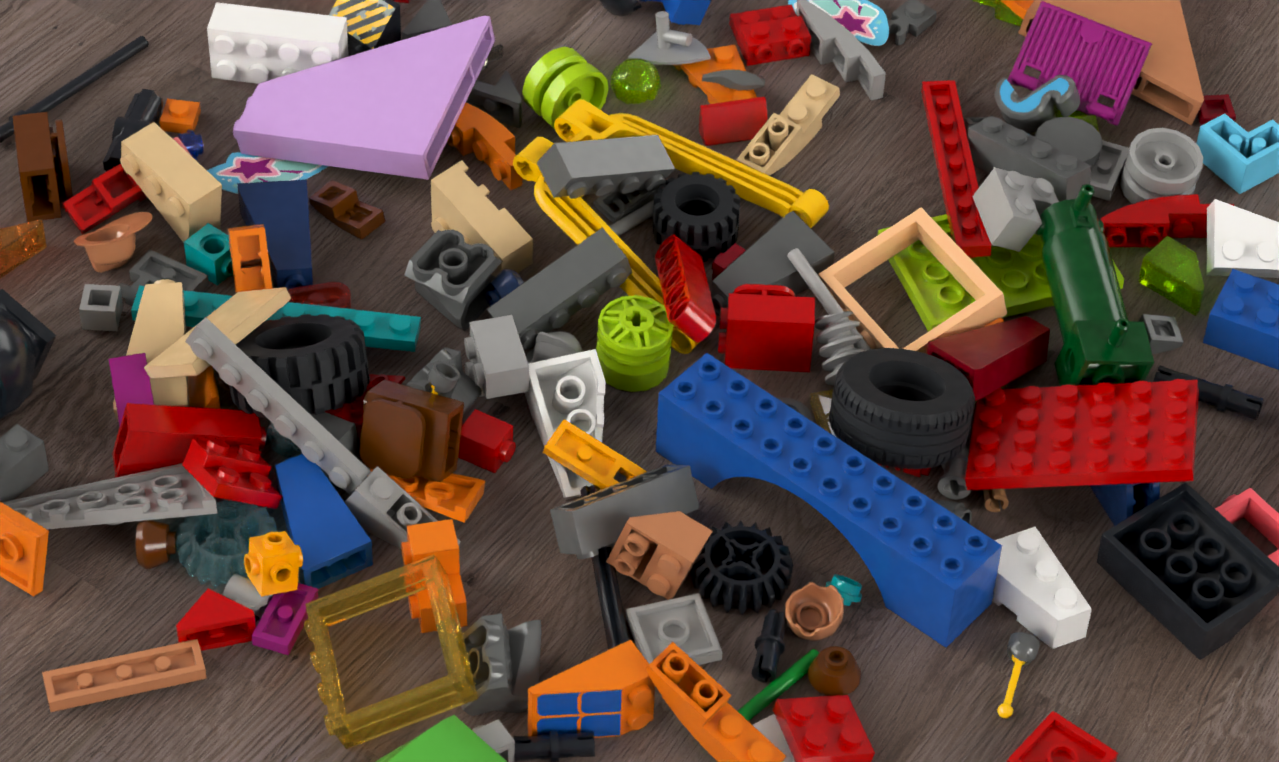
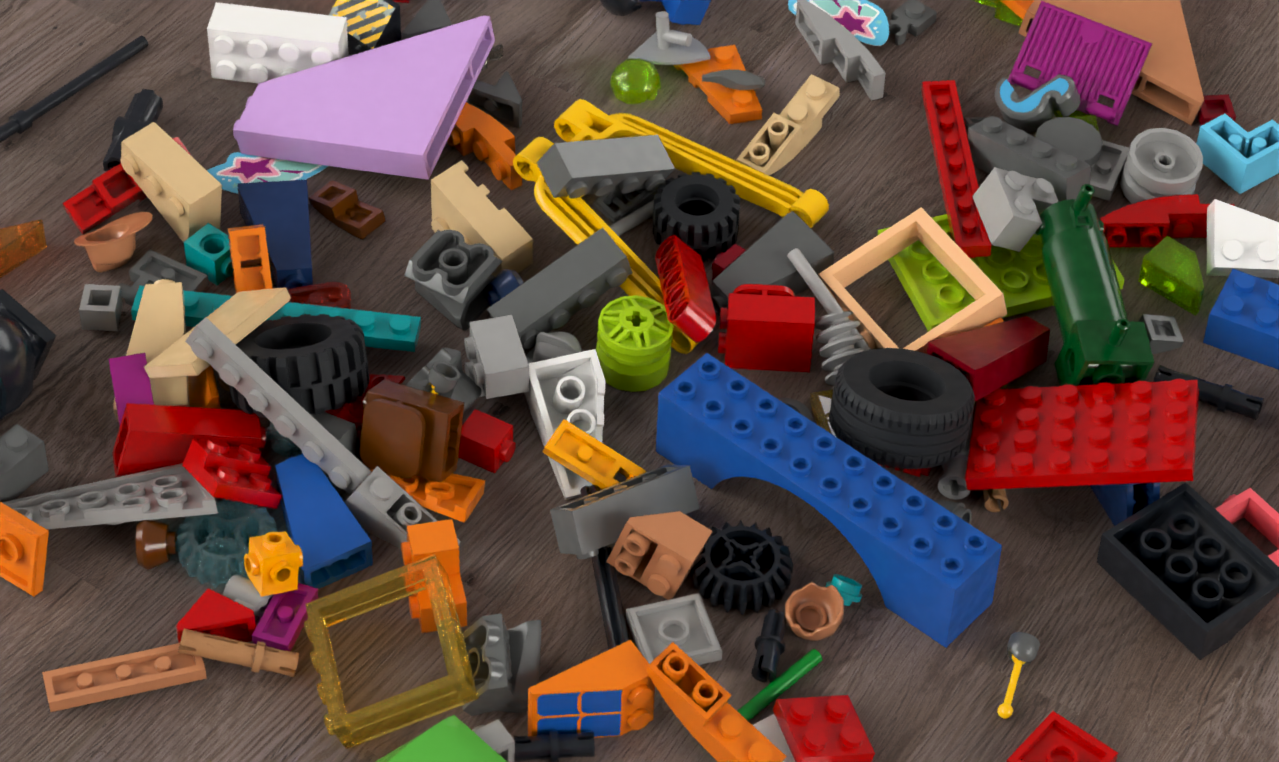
reddish brown brick [13,112,73,222] -> none
orange plate [159,99,201,135] -> none
clear blue plate [178,129,204,161] -> none
lime wheel [522,46,609,129] -> none
red slope [699,97,768,146] -> none
red plate [729,4,811,66] -> none
reddish brown cone [808,646,861,696] -> none
white wedge [993,527,1092,649] -> none
none -> medium nougat pin [178,628,299,677]

